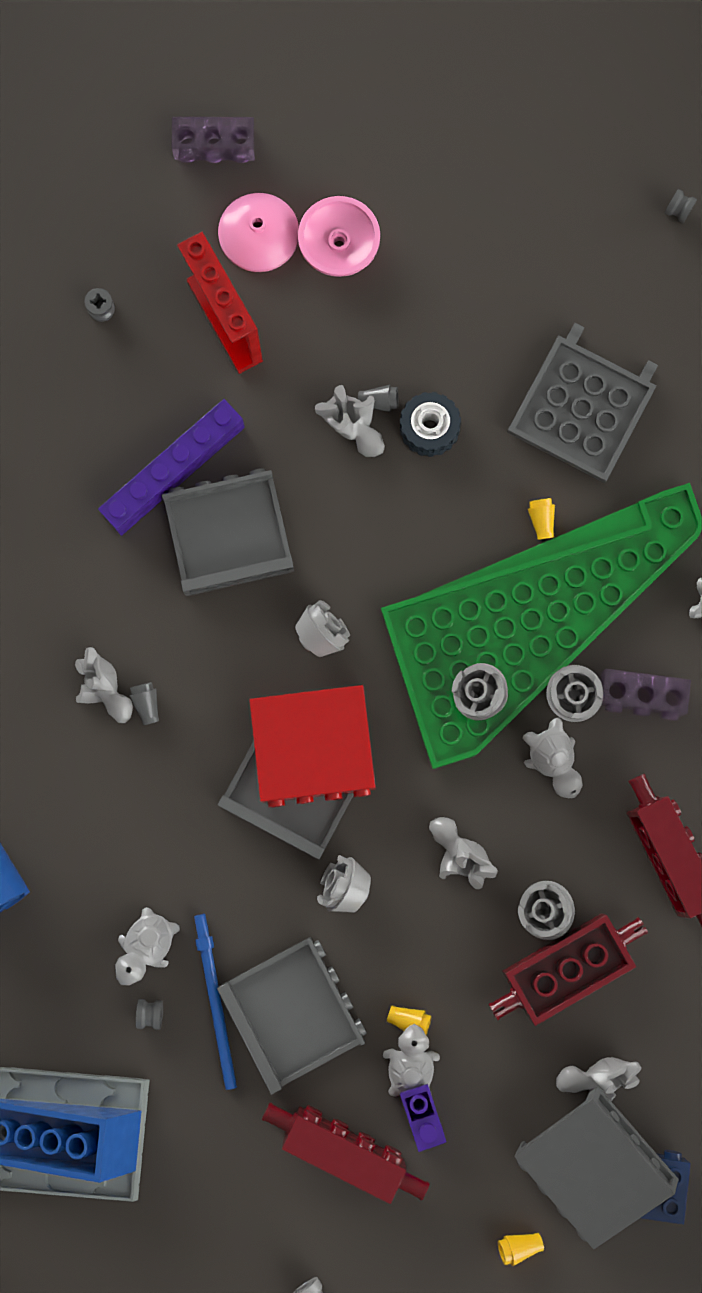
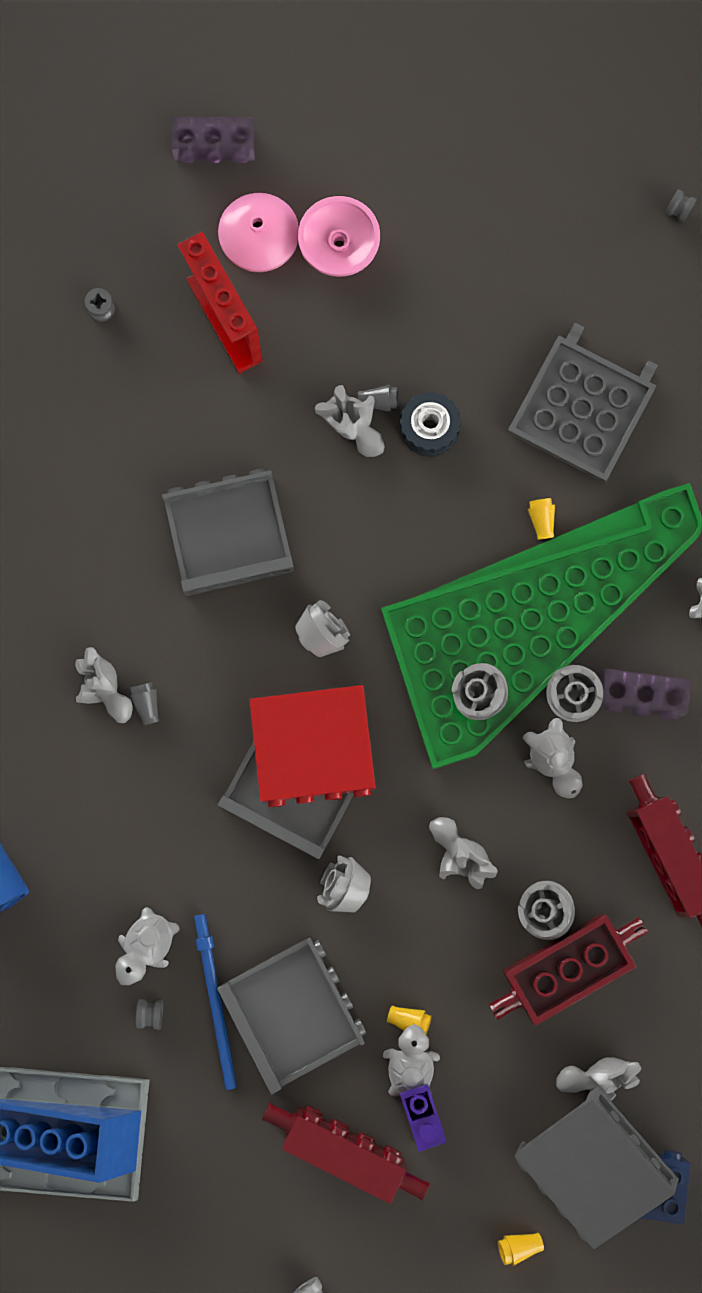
dark purple brick [98,399,245,536] -> none

